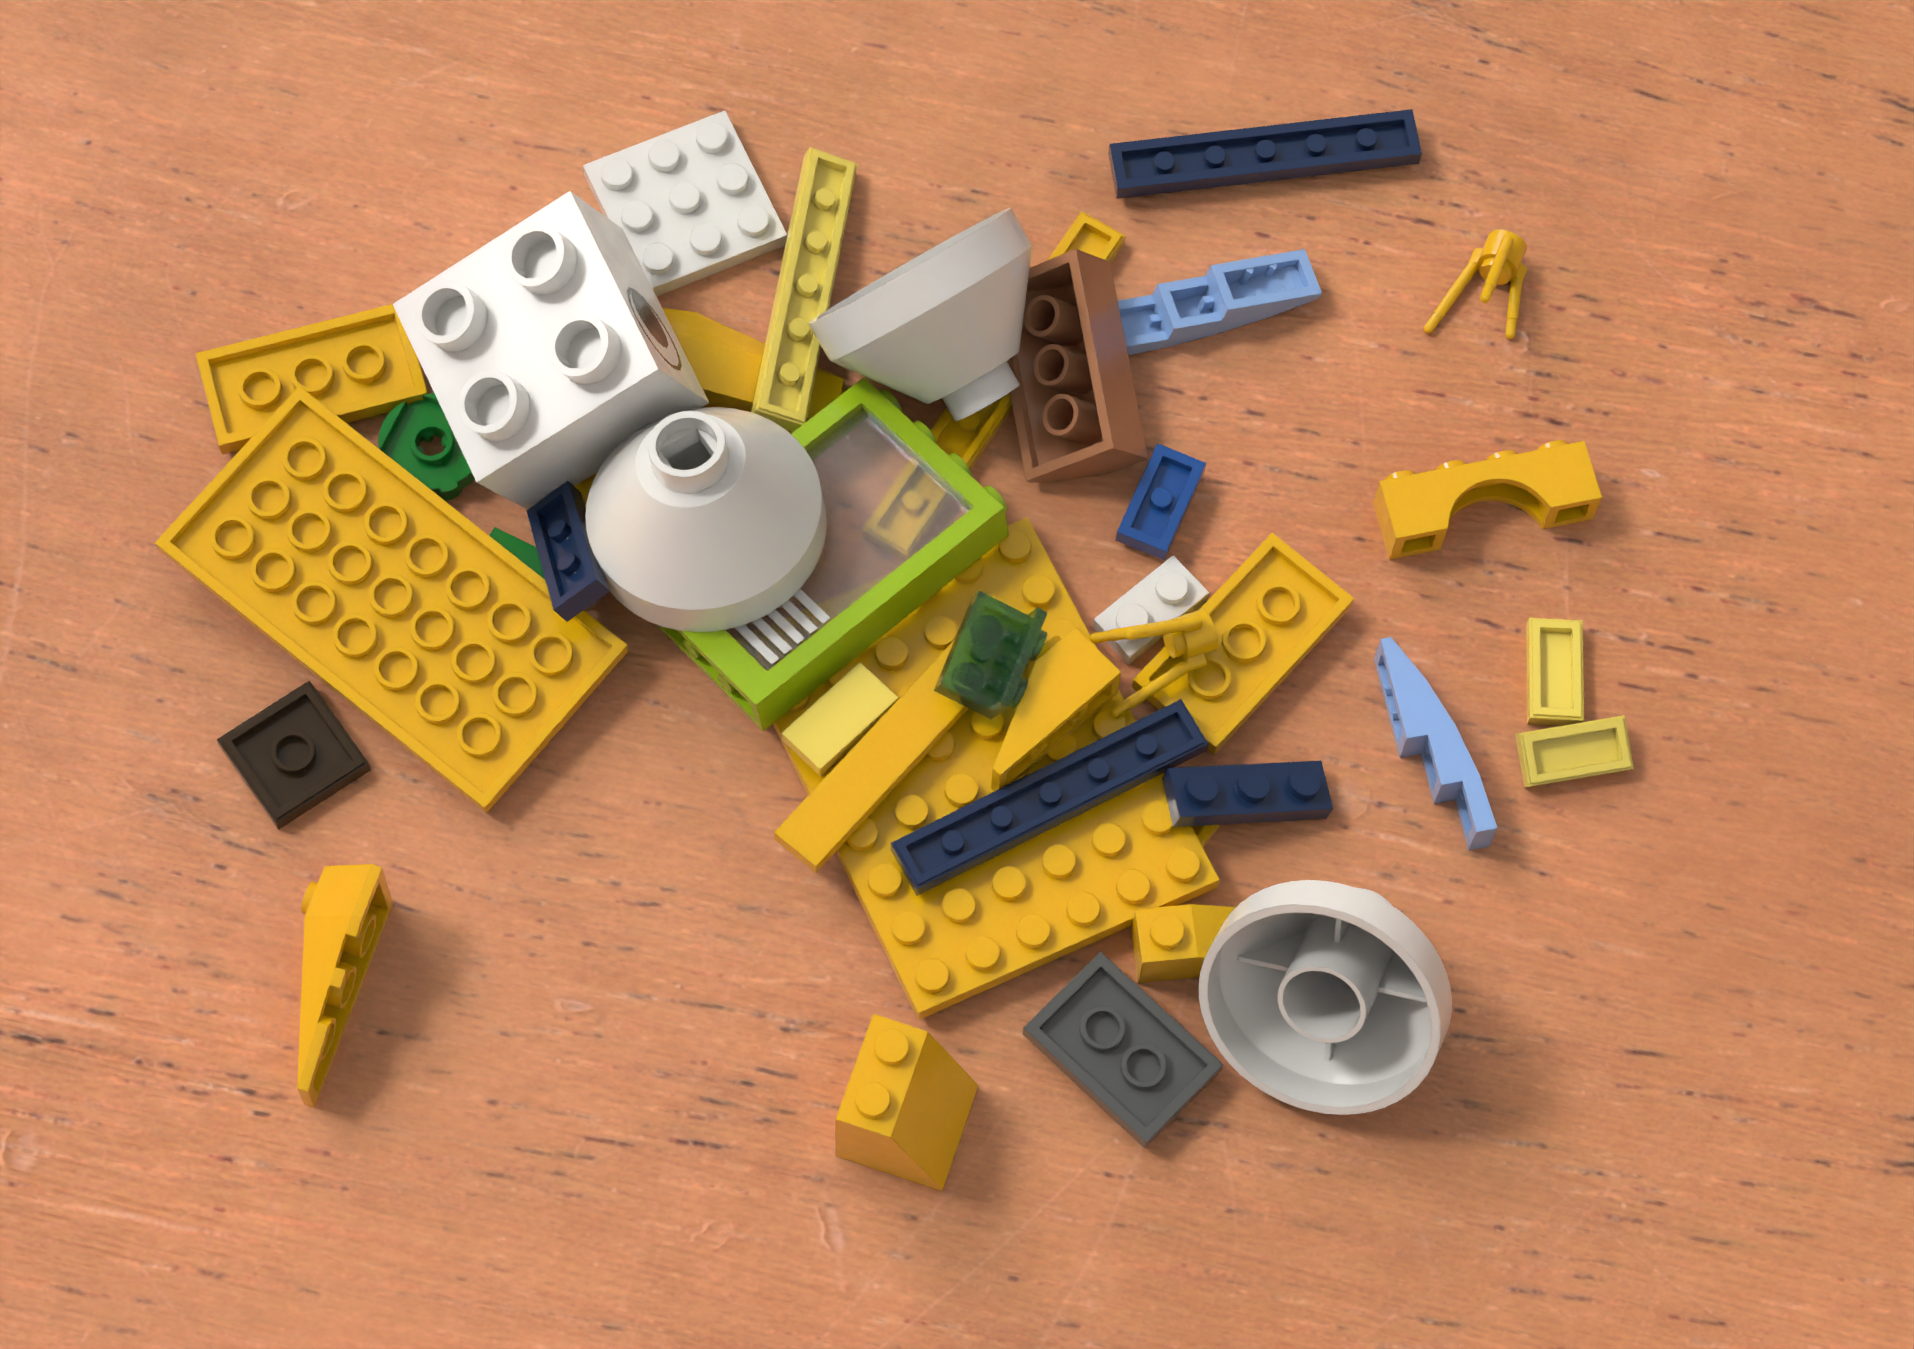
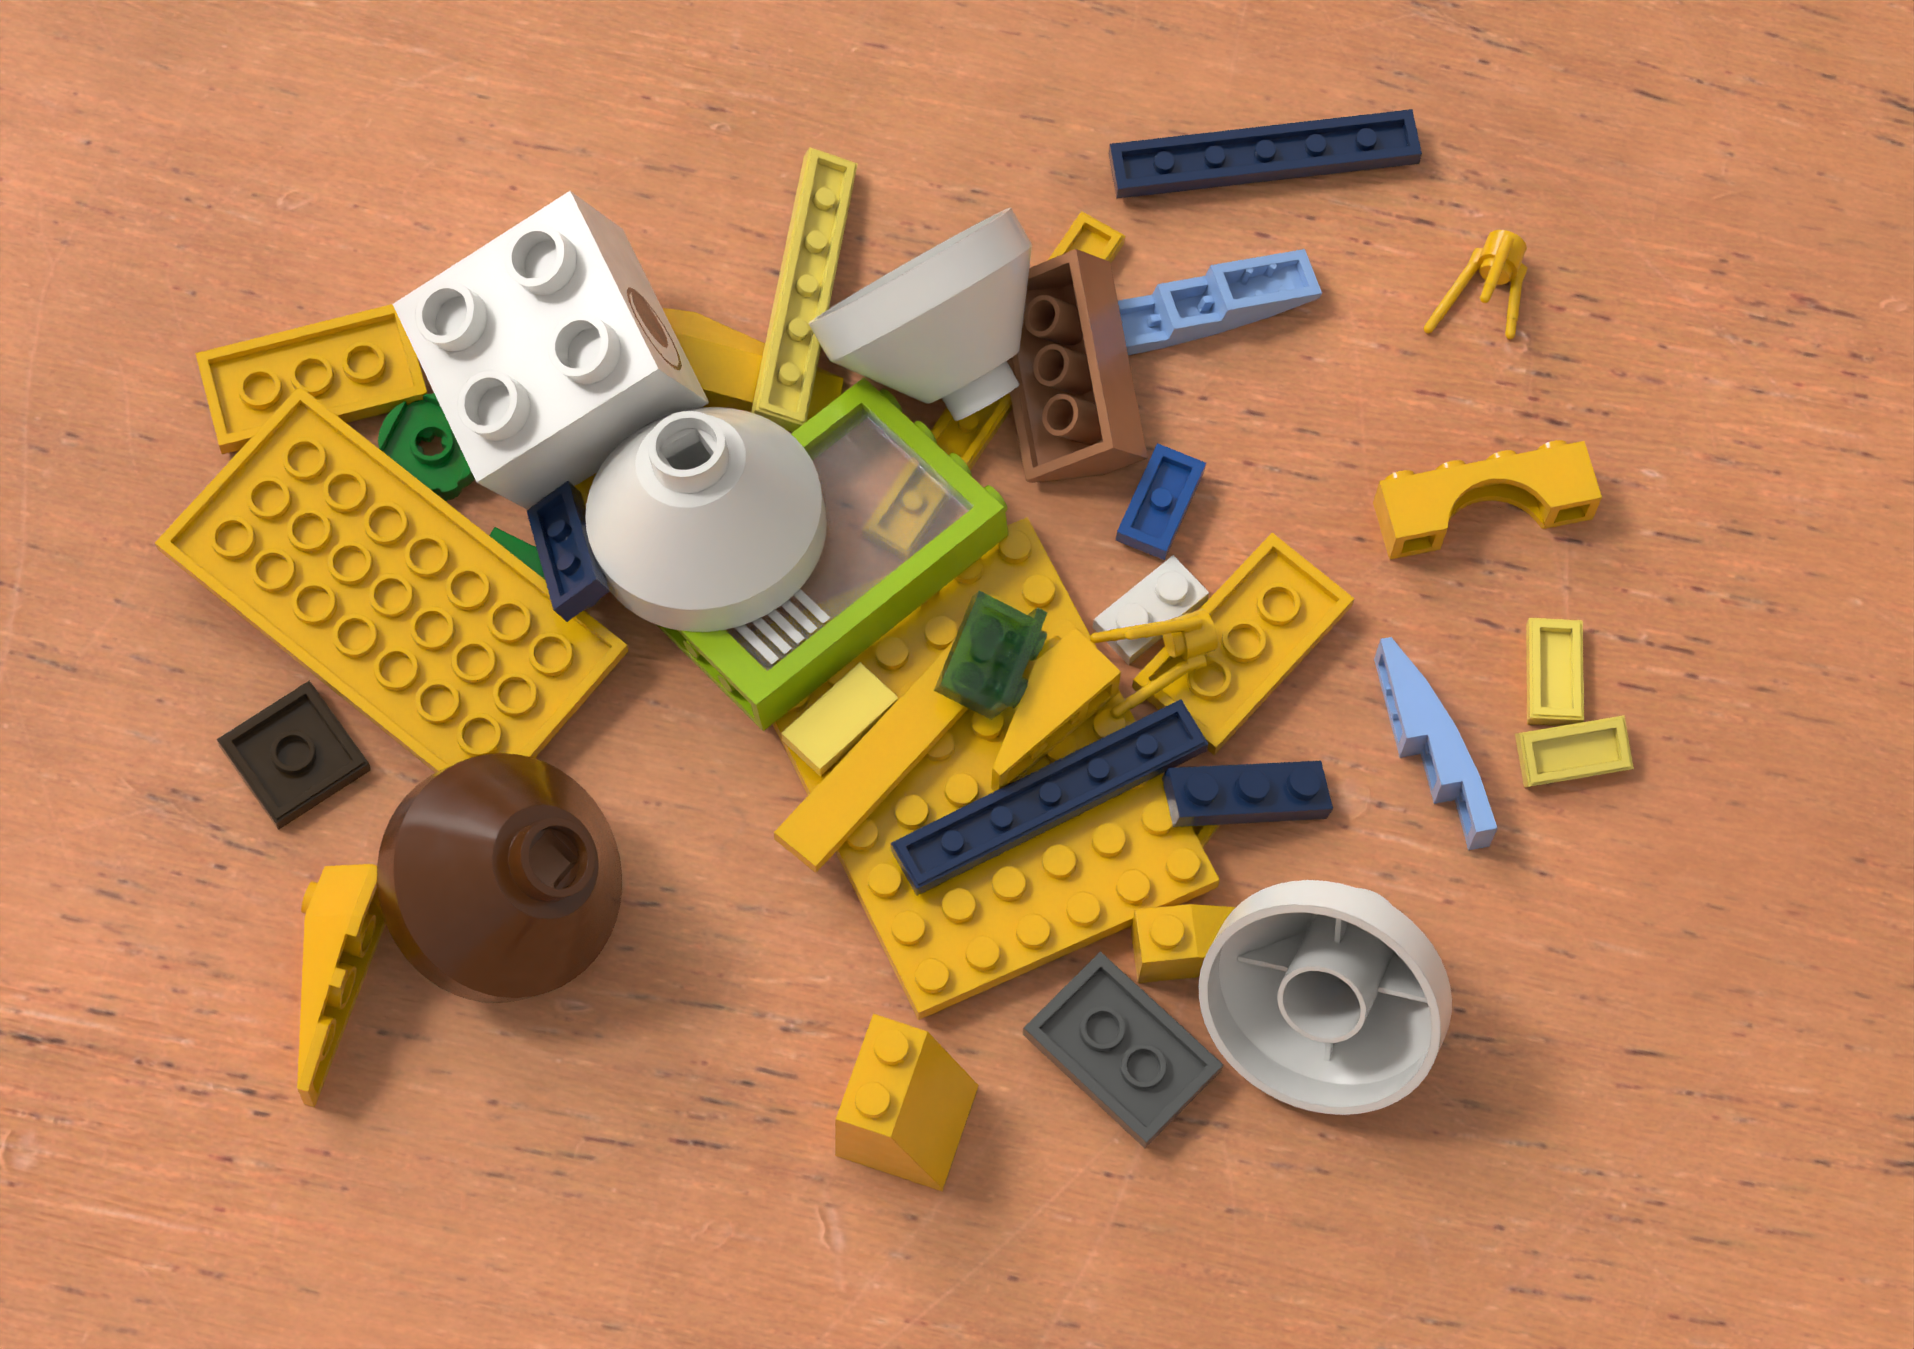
white plate [583,110,788,297] -> none
none -> reddish brown cone [377,753,622,1003]

